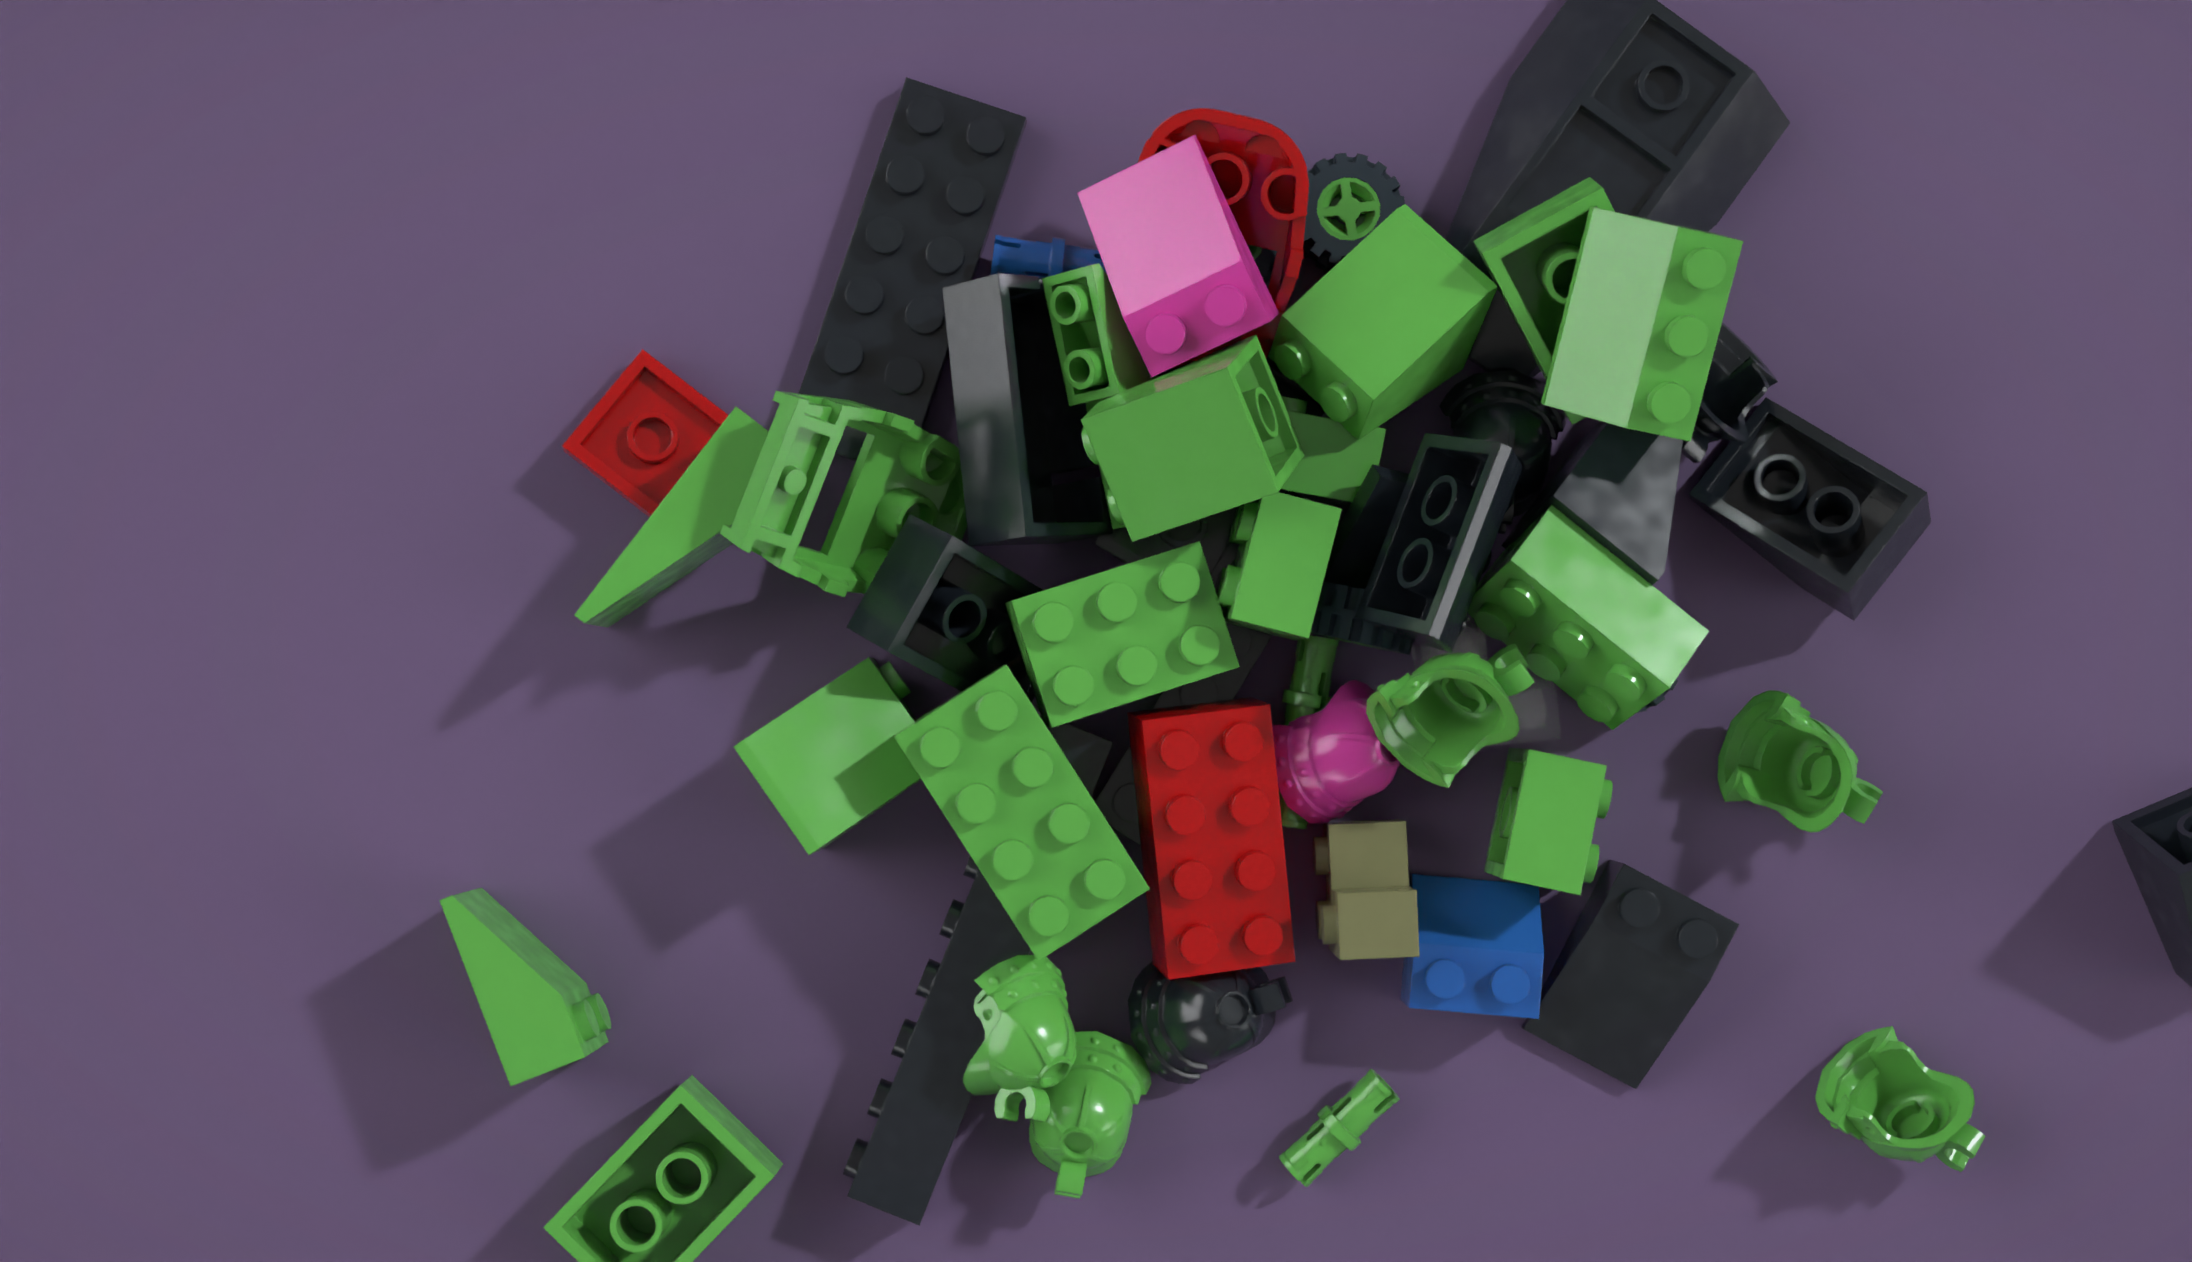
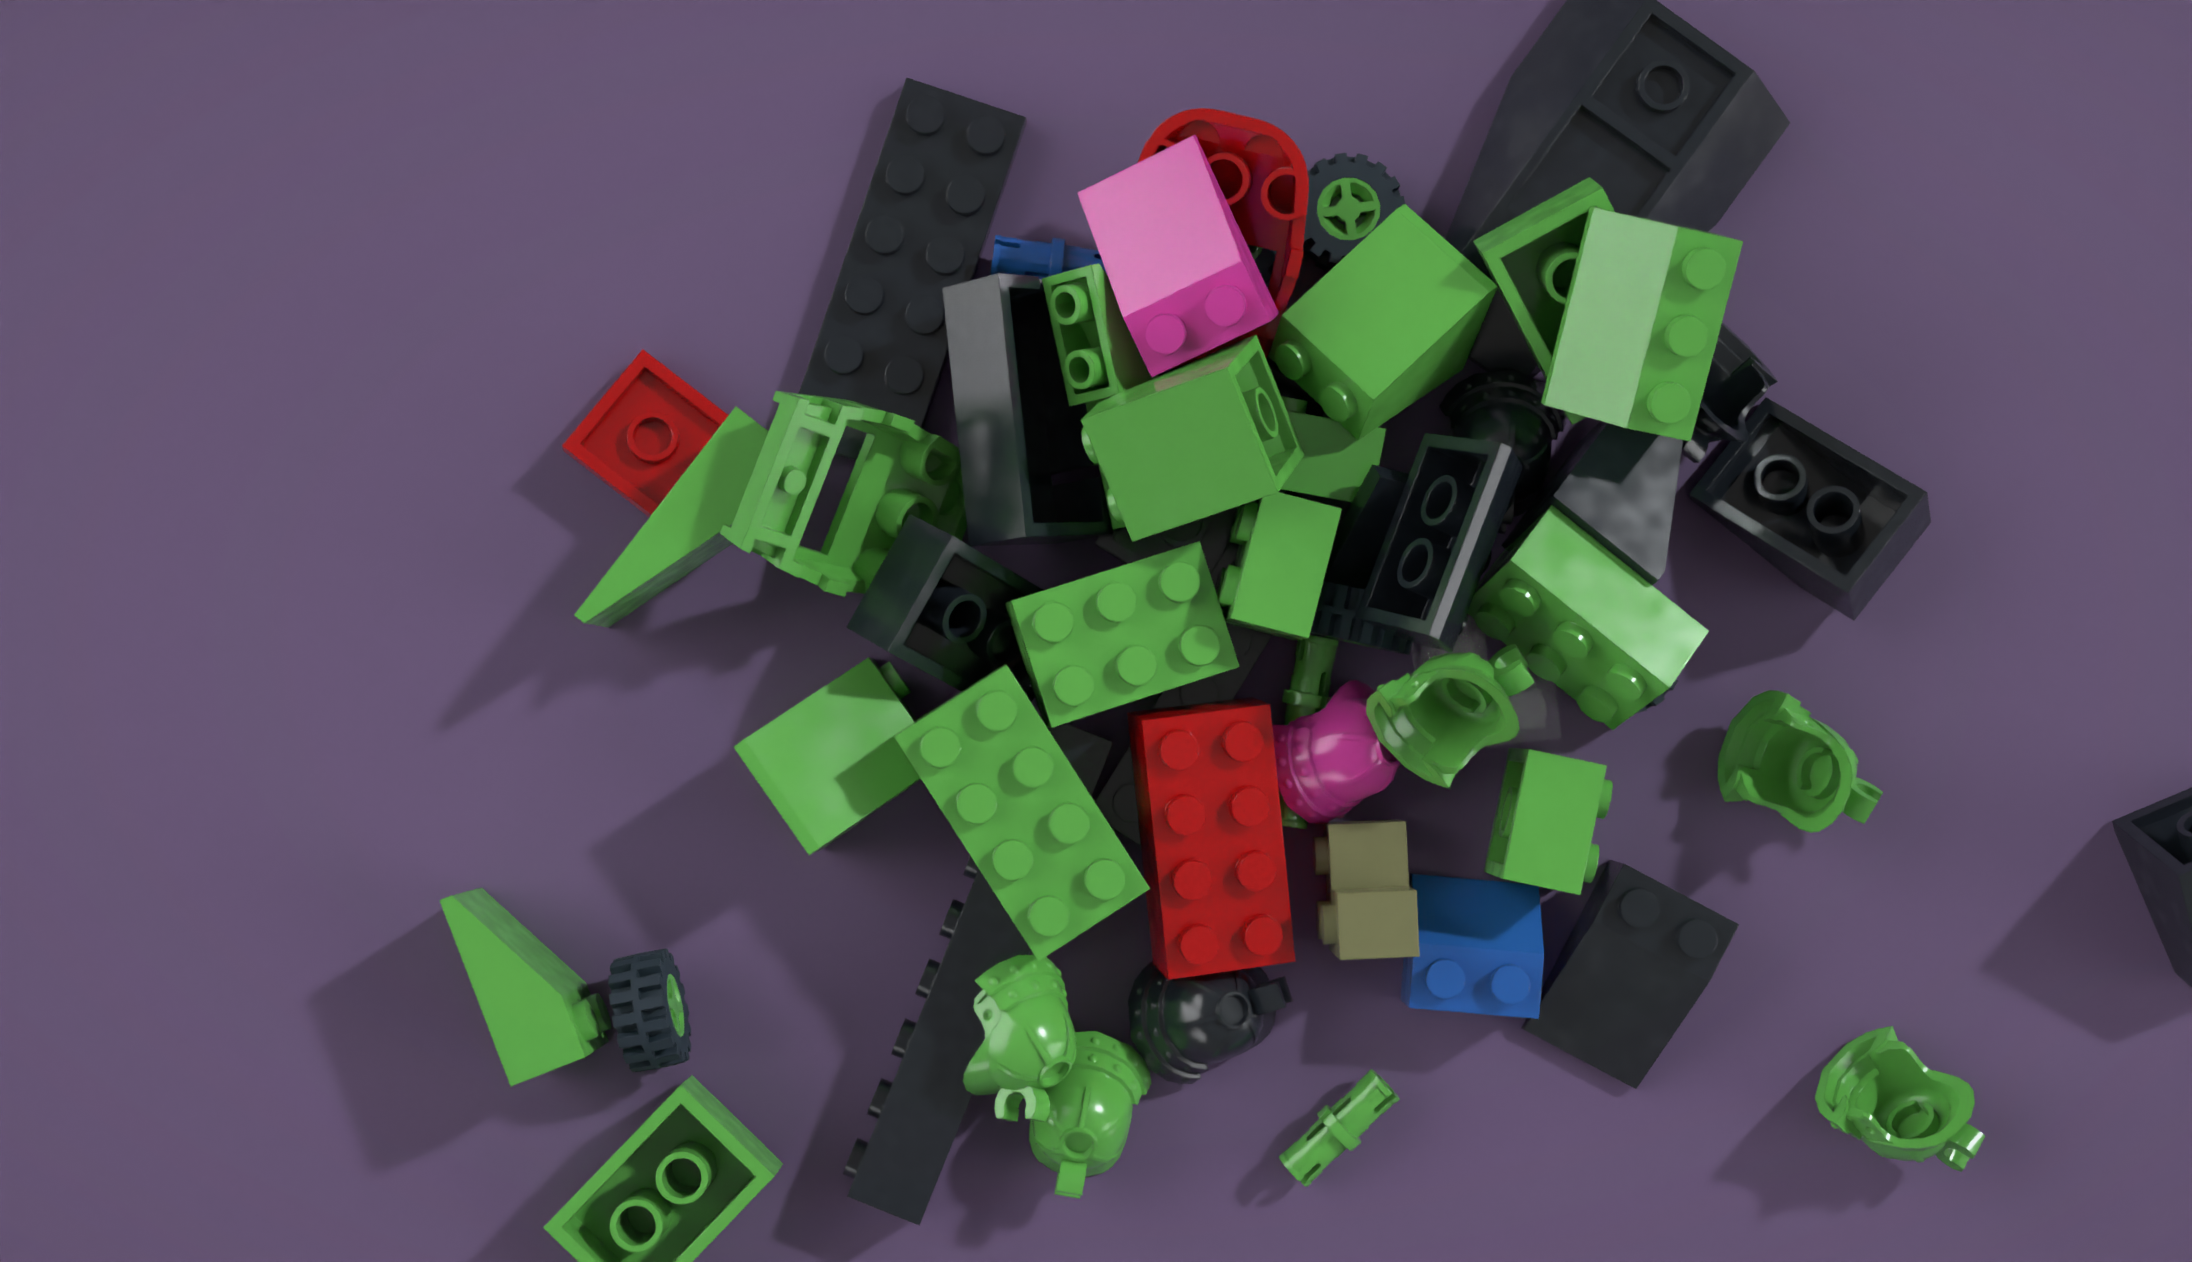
none -> black wheel [608,948,691,1072]

